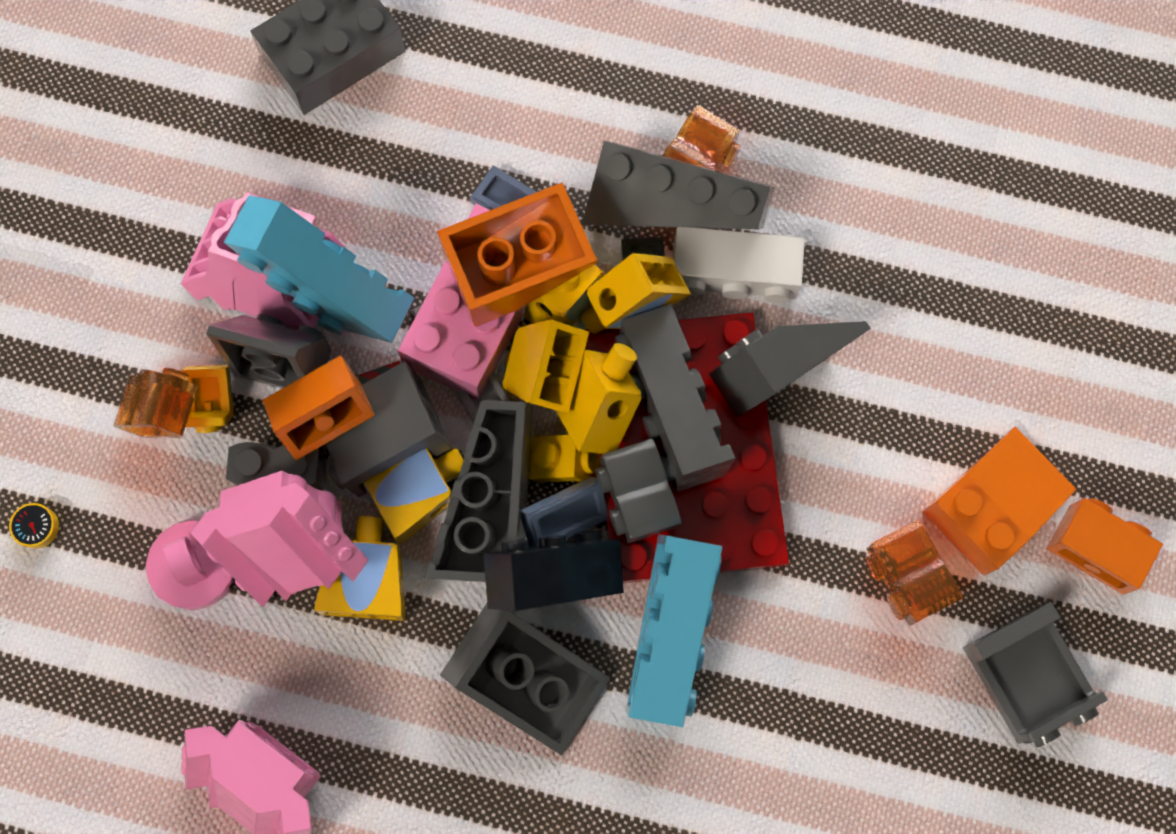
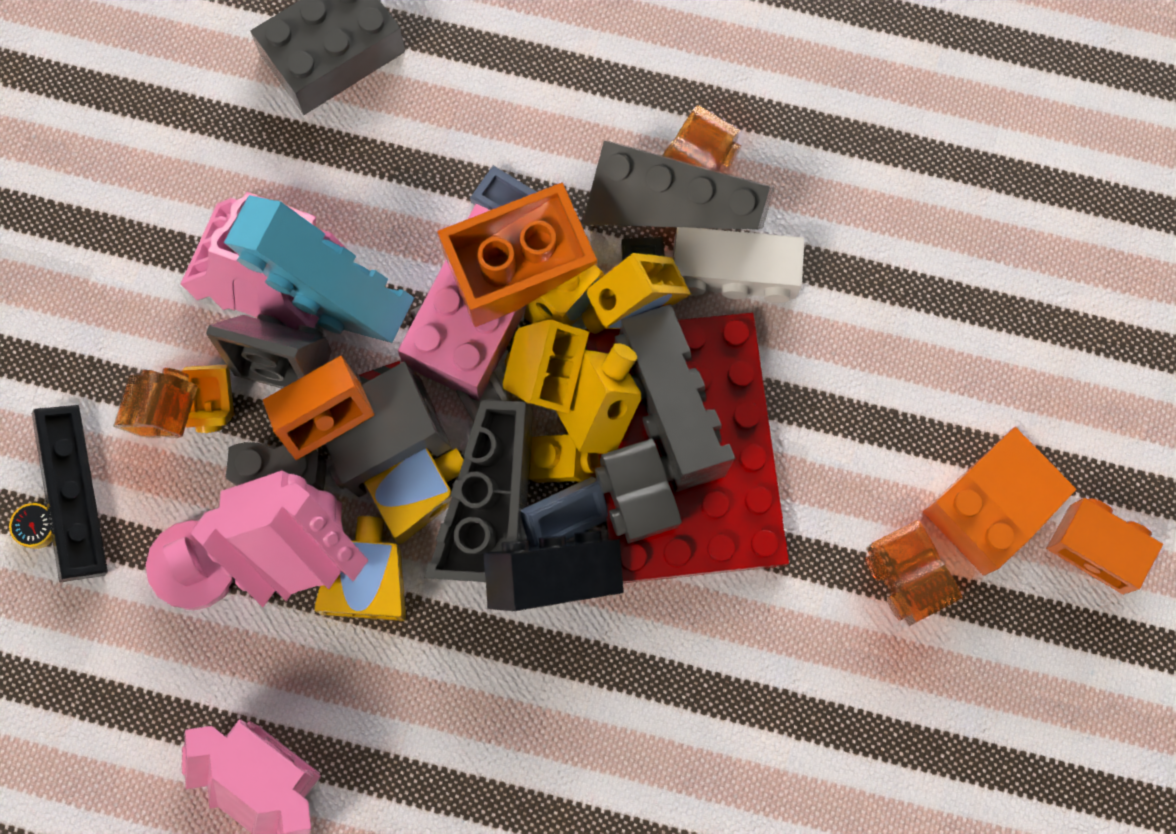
dark grey slope [440,603,611,756] -> none
medium azure wedge [626,534,722,727] -> none
dark grey slope [709,321,871,417] -> none
dark grey panel [963,602,1108,747] -> none
none -> black tile [31,405,108,583]

